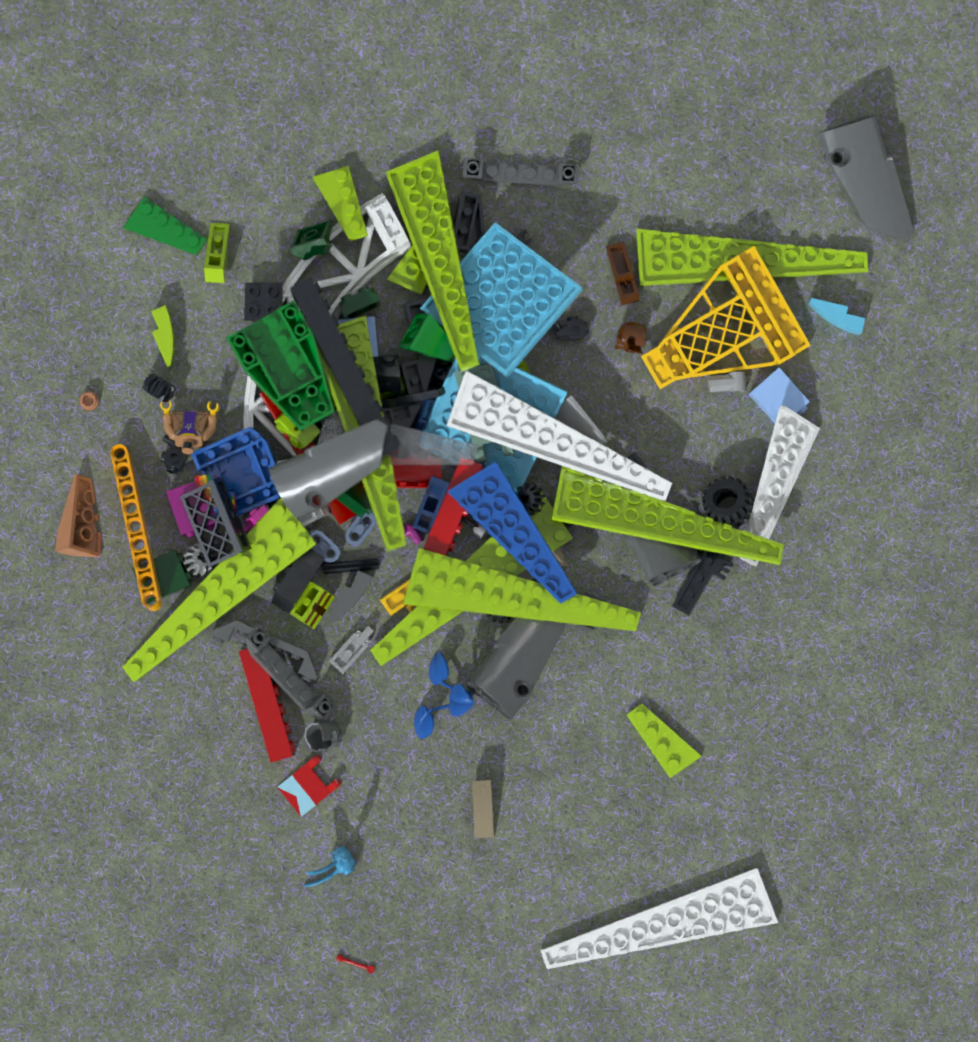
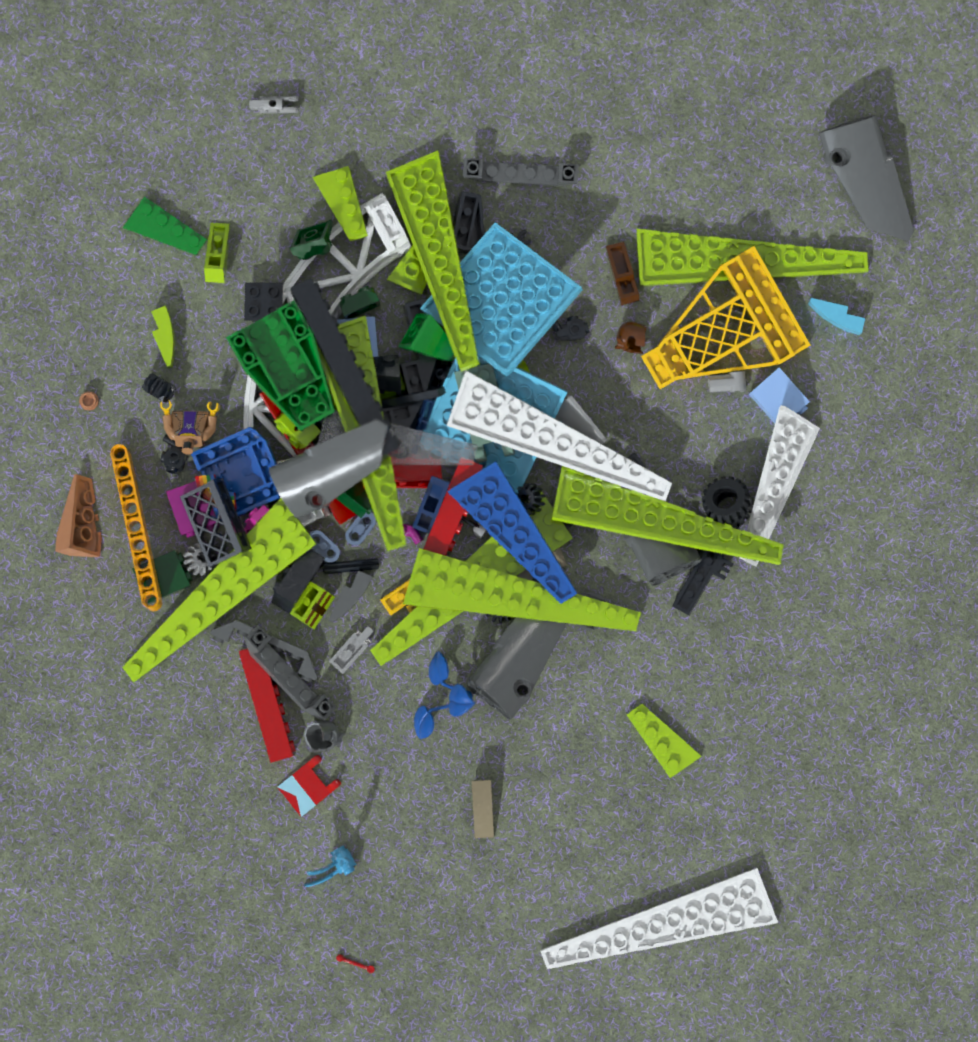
none -> light grey hinge [249,96,298,114]

